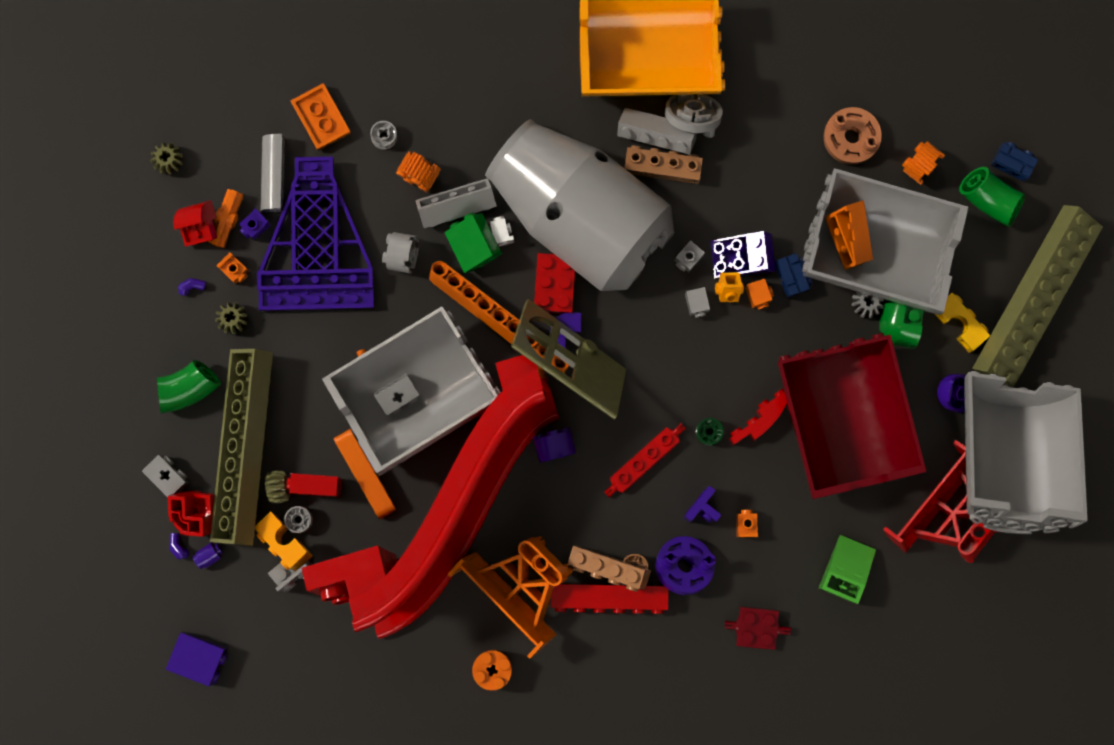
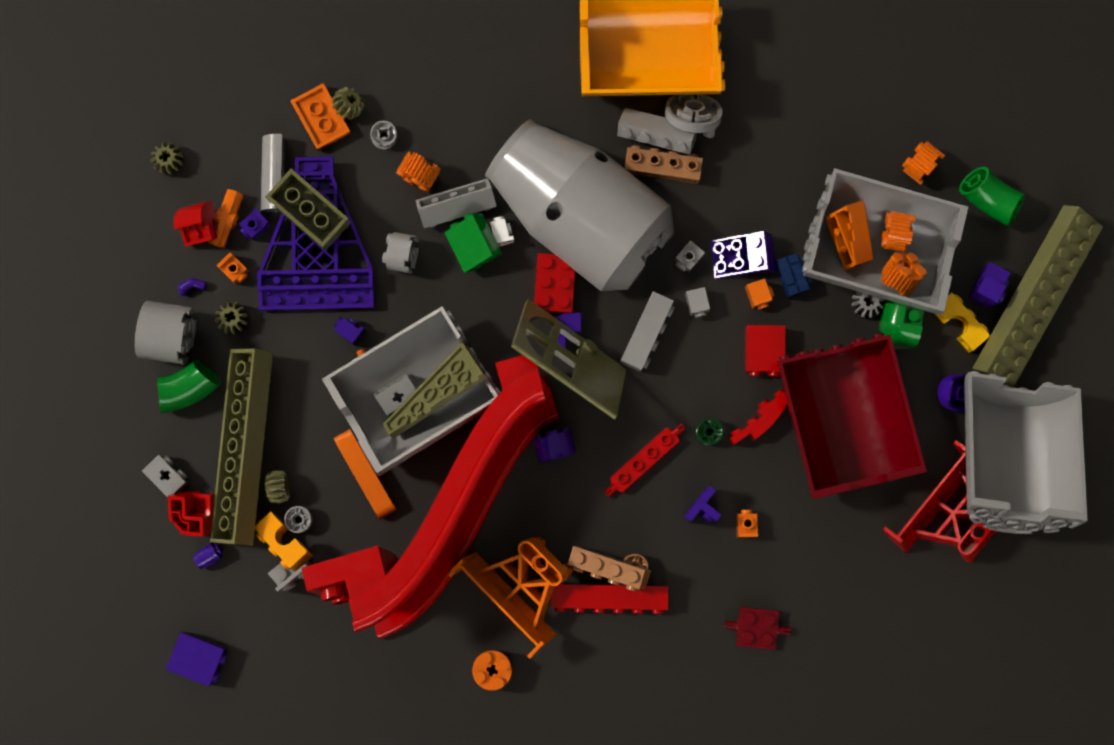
dark purple arm [169,533,189,560] -> none
red brick [287,473,342,498] -> none
orange beam [429,261,569,374] -> none
dark purple piece [655,536,716,595] -> none
light orange brick [715,272,744,302] -> none
bright green slope [818,535,876,604] -> none
nougat piece [823,107,882,165] -> none
dark blue brick [991,142,1038,182] -> none
none -> light grey brick [135,300,196,365]
none -> olive brick [265,169,351,251]
none -> olive gear [331,87,365,120]
none -> dark purple brick [334,317,366,346]
none -> olive wing [383,342,487,438]
none -> light grey brick [620,291,675,372]
none -> red brick [745,325,785,377]
none -> orange brick [880,211,915,253]
none -> orange brick [880,252,927,296]
none -> dark purple brick [968,262,1010,308]

